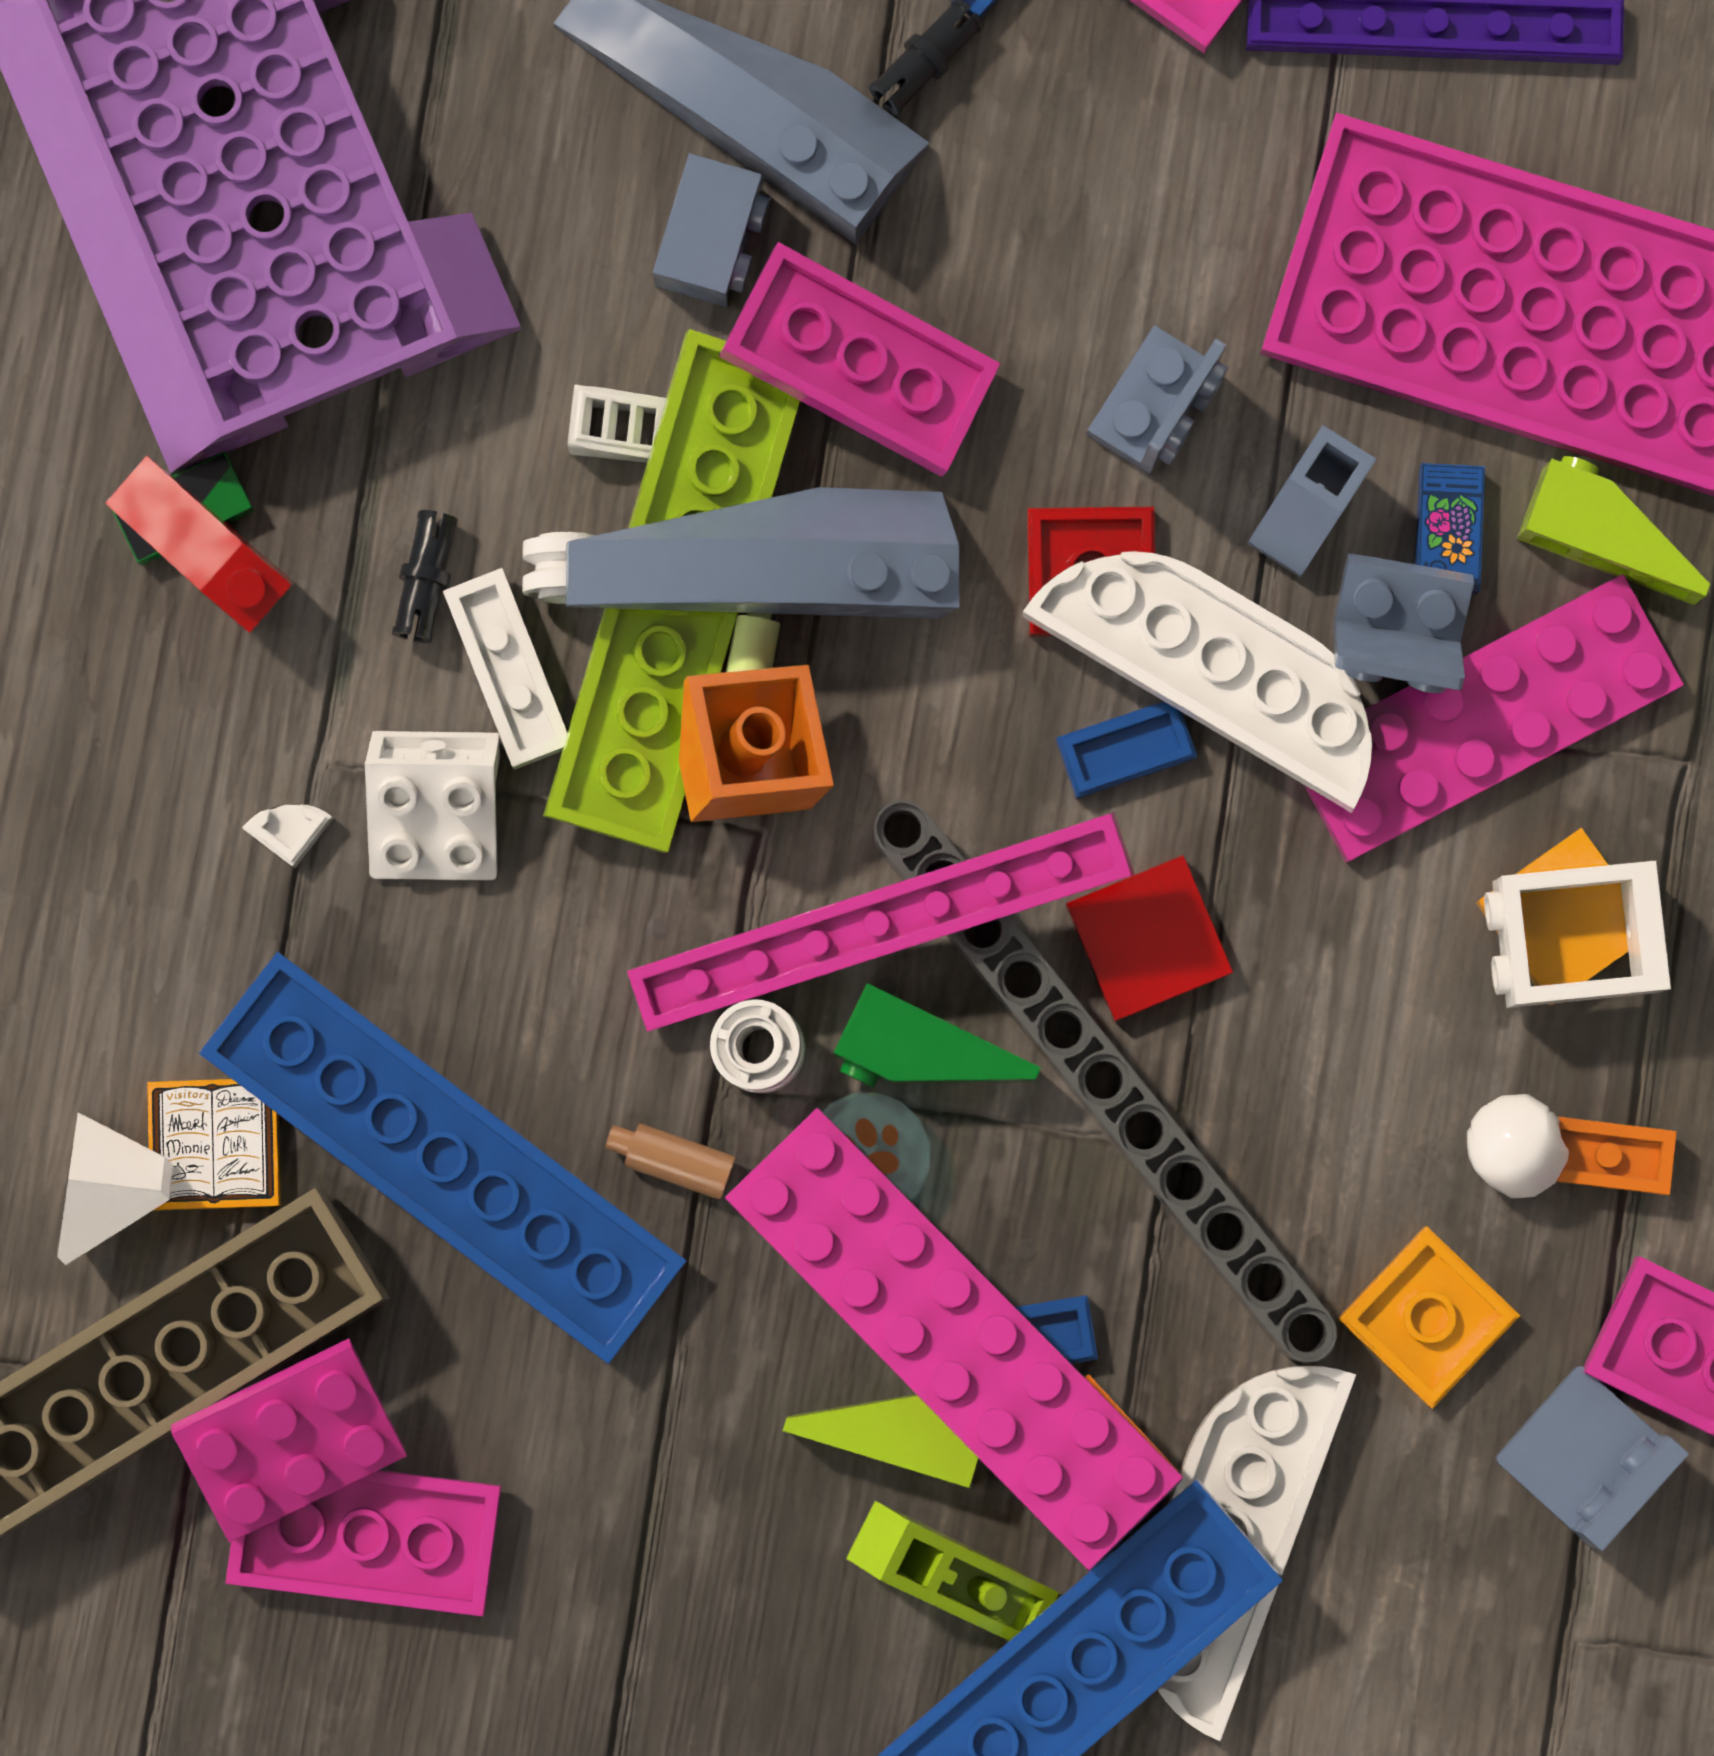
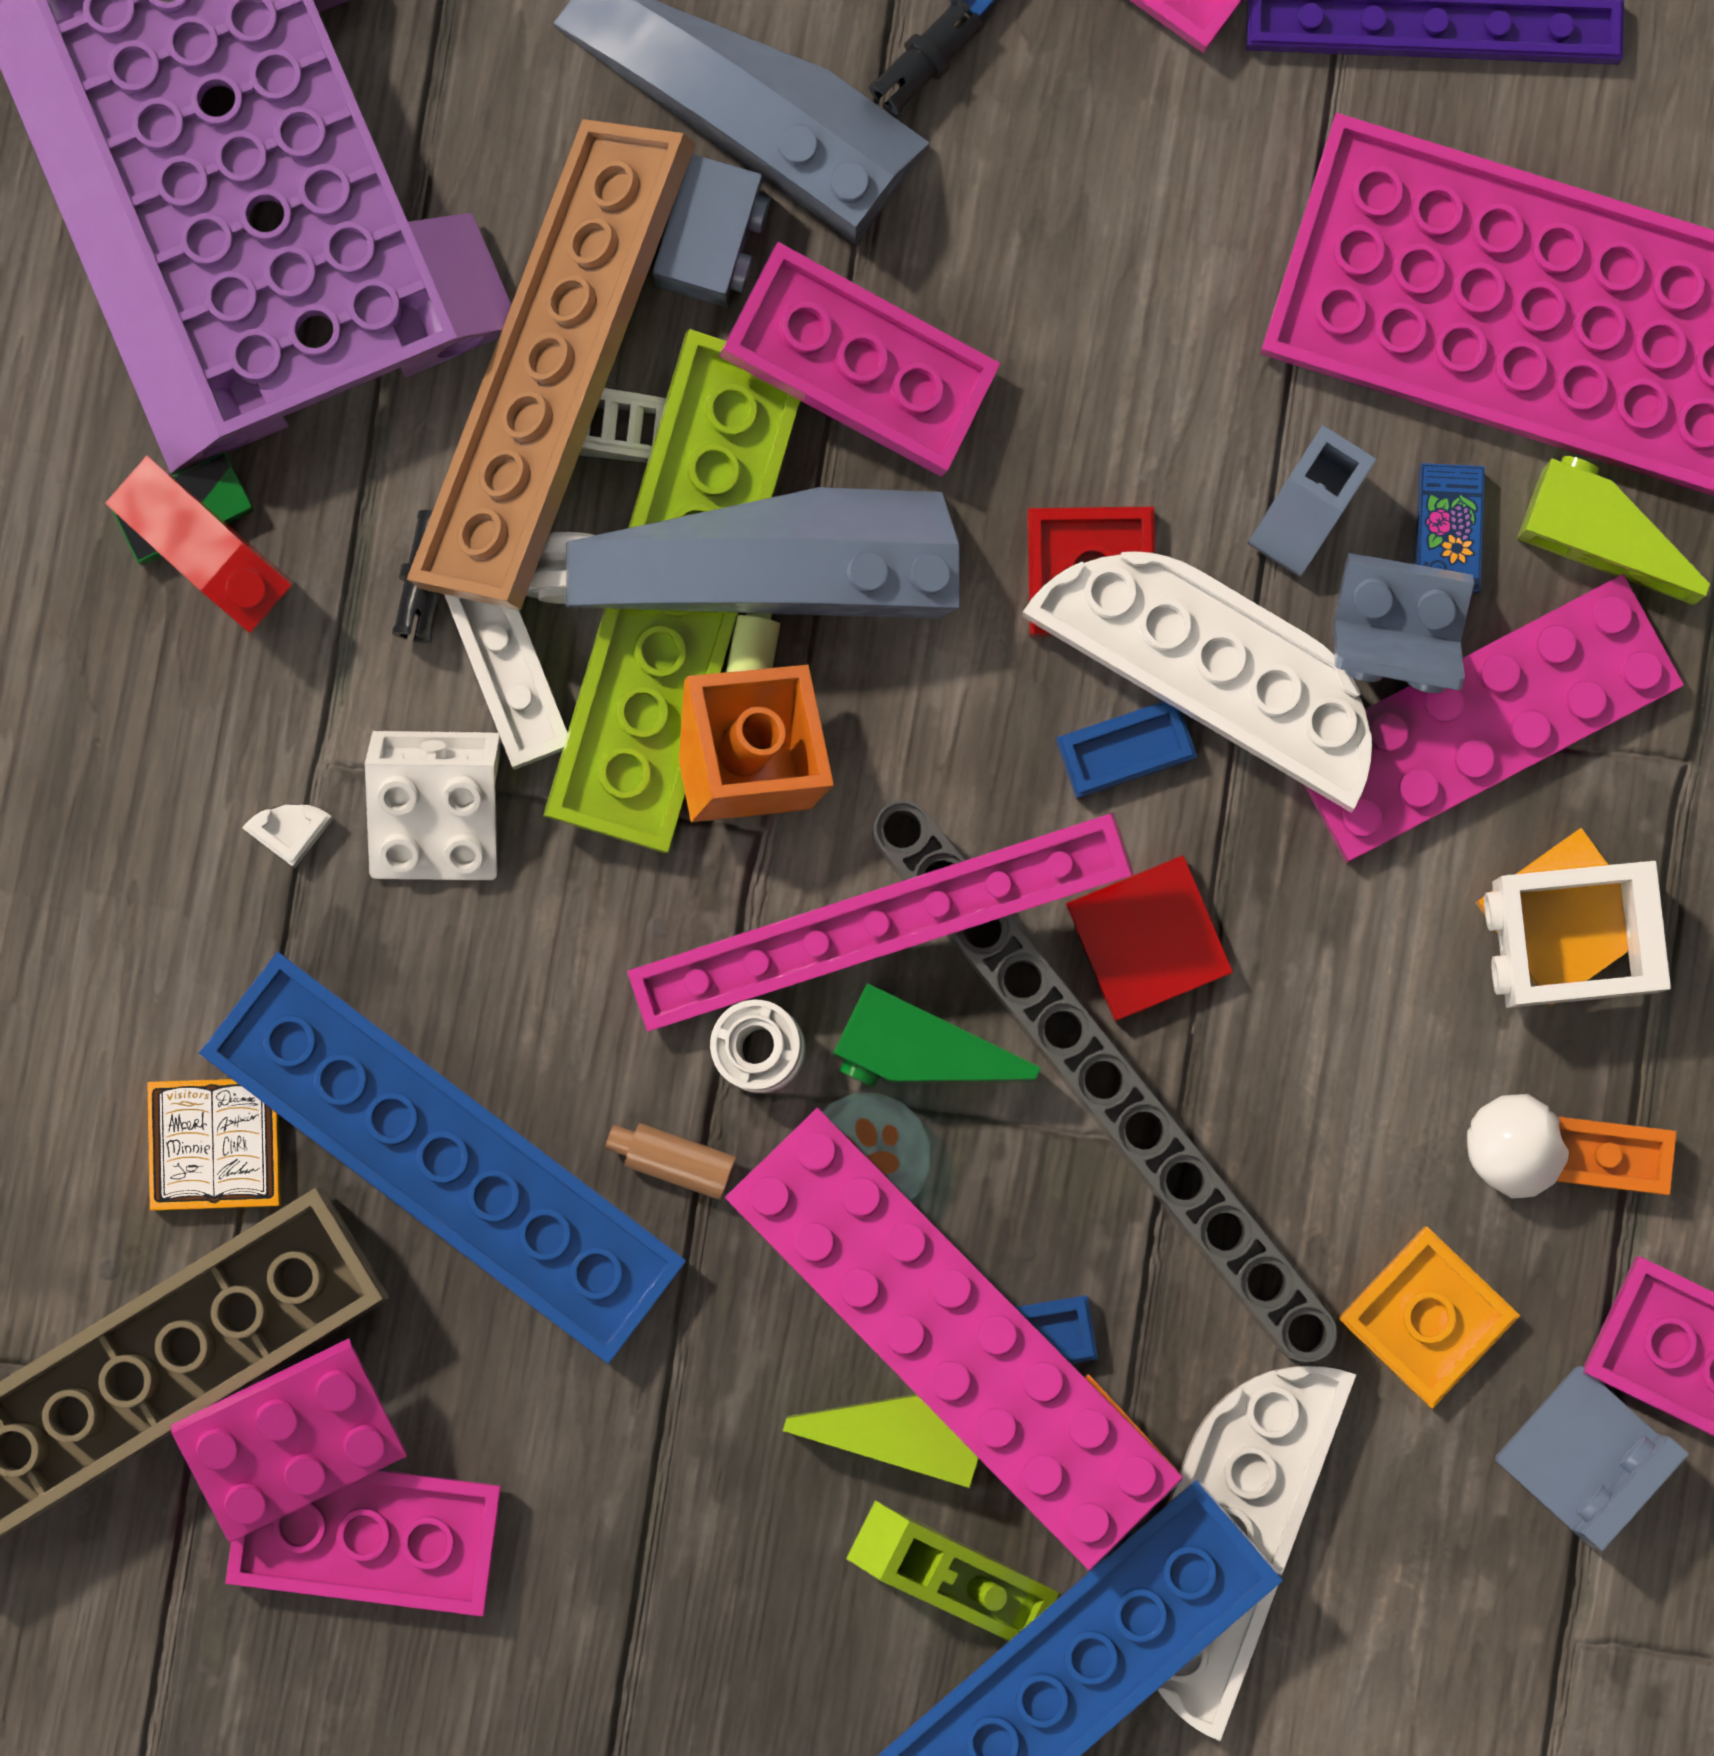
white slope [57,1112,173,1265] -> none
sand blue bracket [1086,325,1229,474] -> none
none -> medium nougat plate [406,119,696,610]

